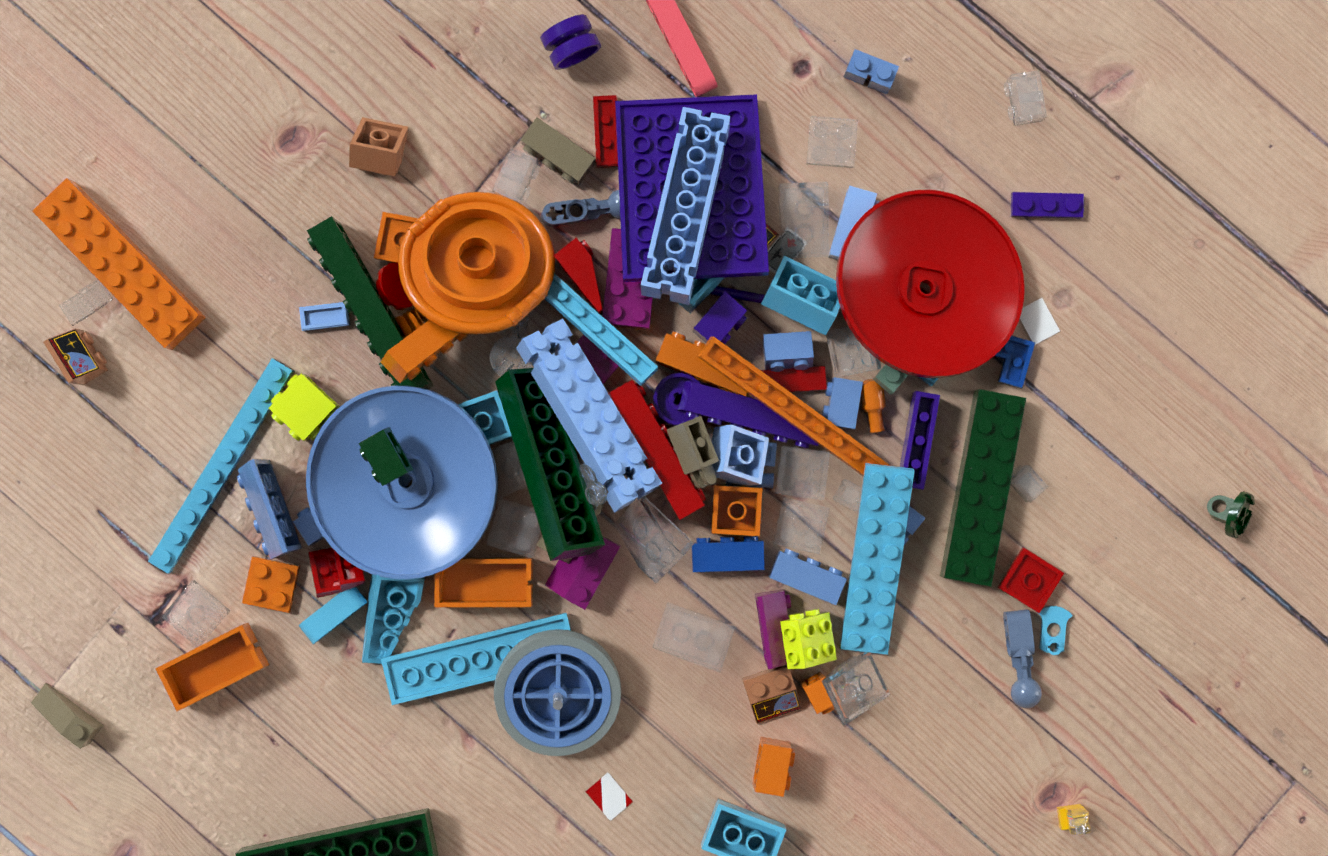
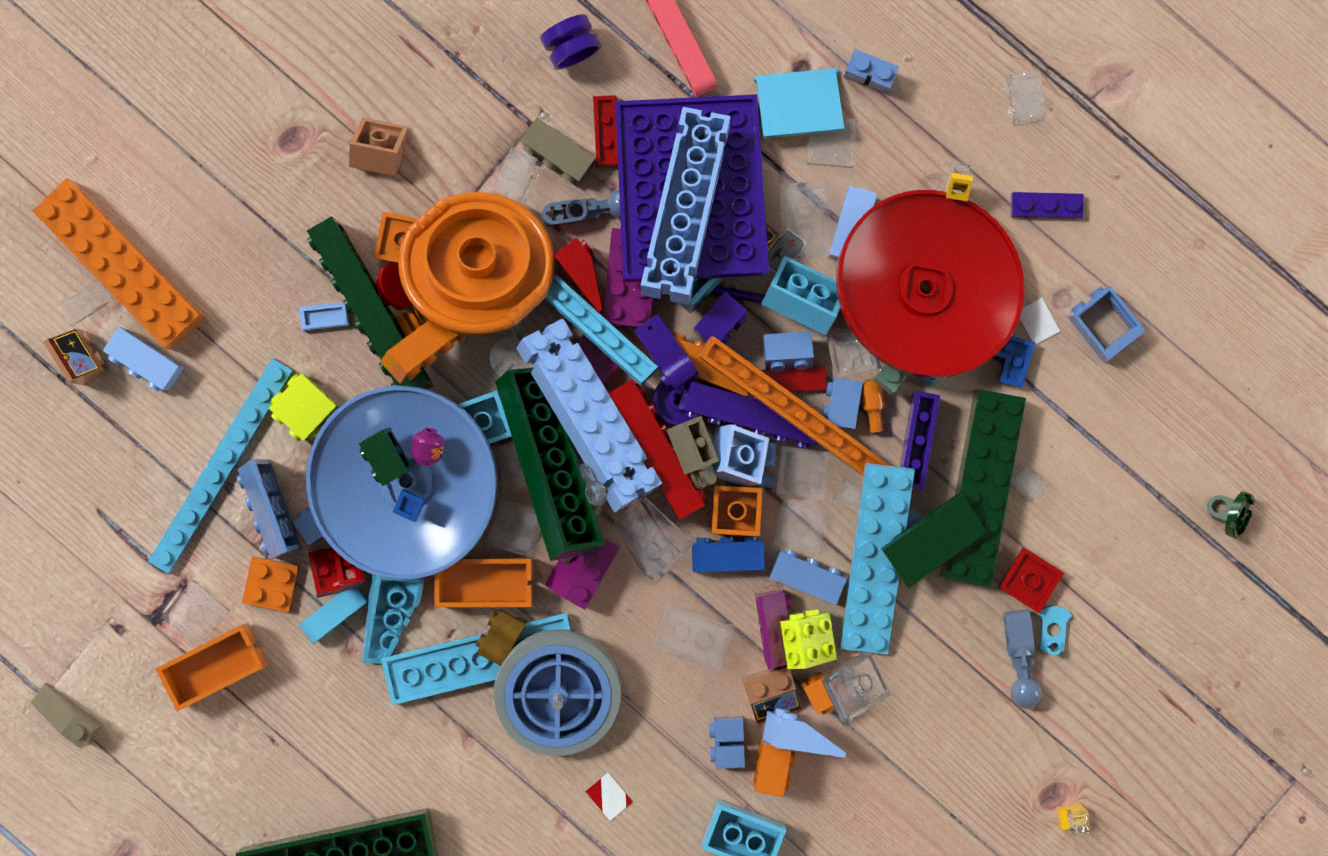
none -> light blue brick [103,327,185,392]
none -> blue plate [393,489,426,522]
none -> magenta head [411,428,445,466]
none -> pearl gold brick [476,610,526,666]
none -> dark purple door [634,314,699,390]
none -> medium blue piece [709,716,745,769]
none -> medium azure piece [754,68,844,139]
none -> light blue slope [763,708,846,758]
none -> dark green tile [881,492,987,588]
none -> yellow leg [946,162,973,201]
none -> medium blue window [1068,286,1146,362]

